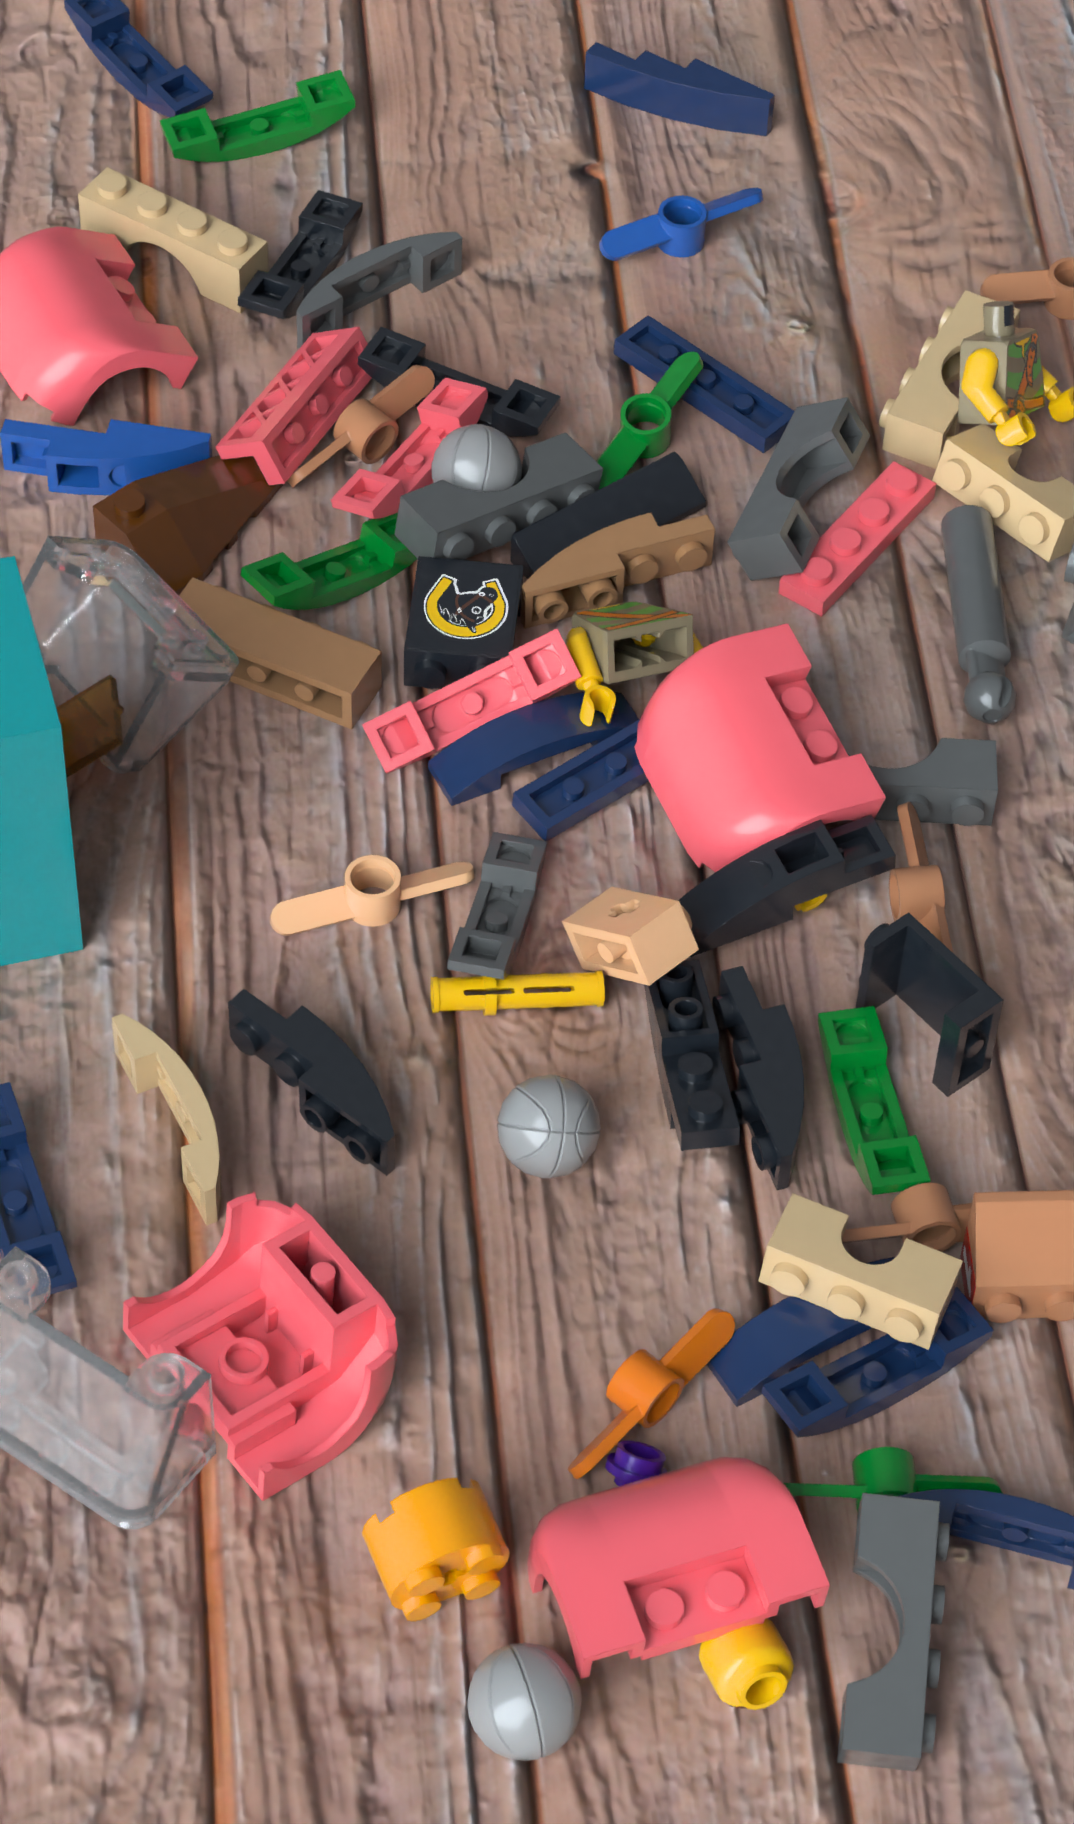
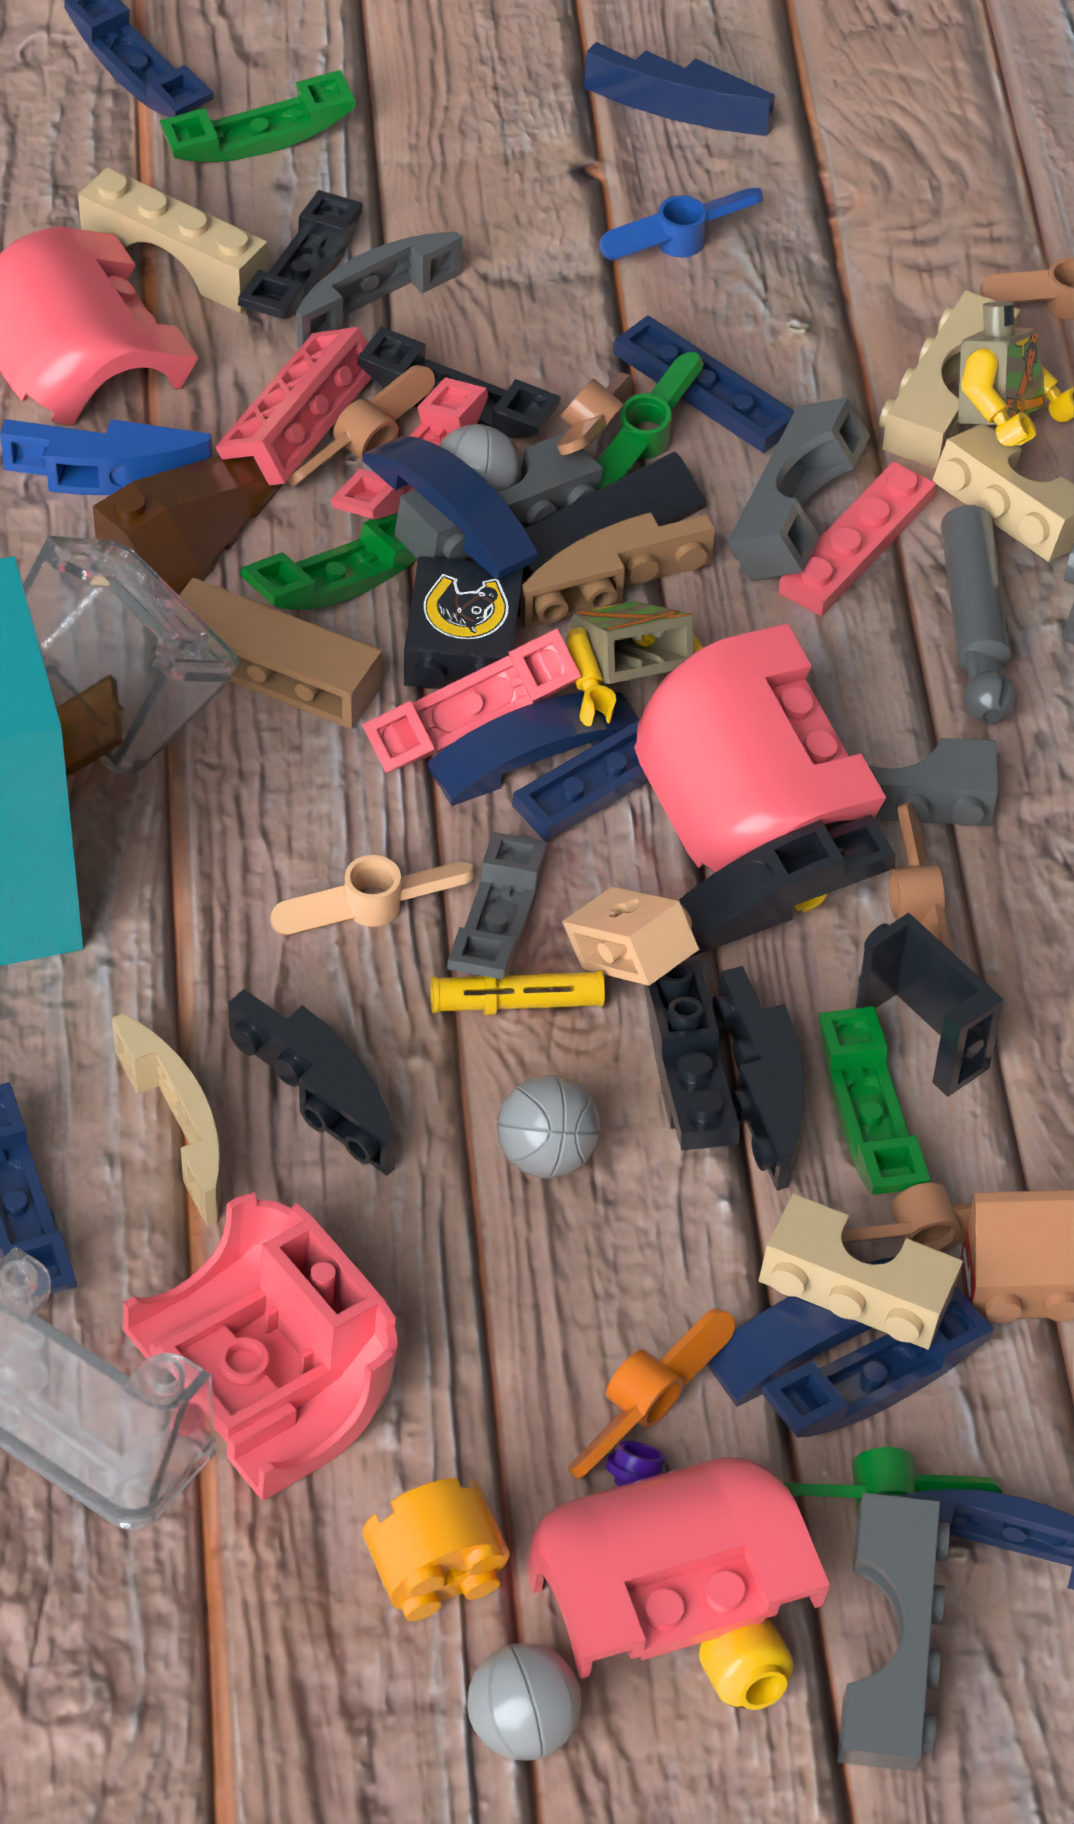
none -> dark blue slope [362,436,538,580]
none -> nougat piece [556,373,632,455]

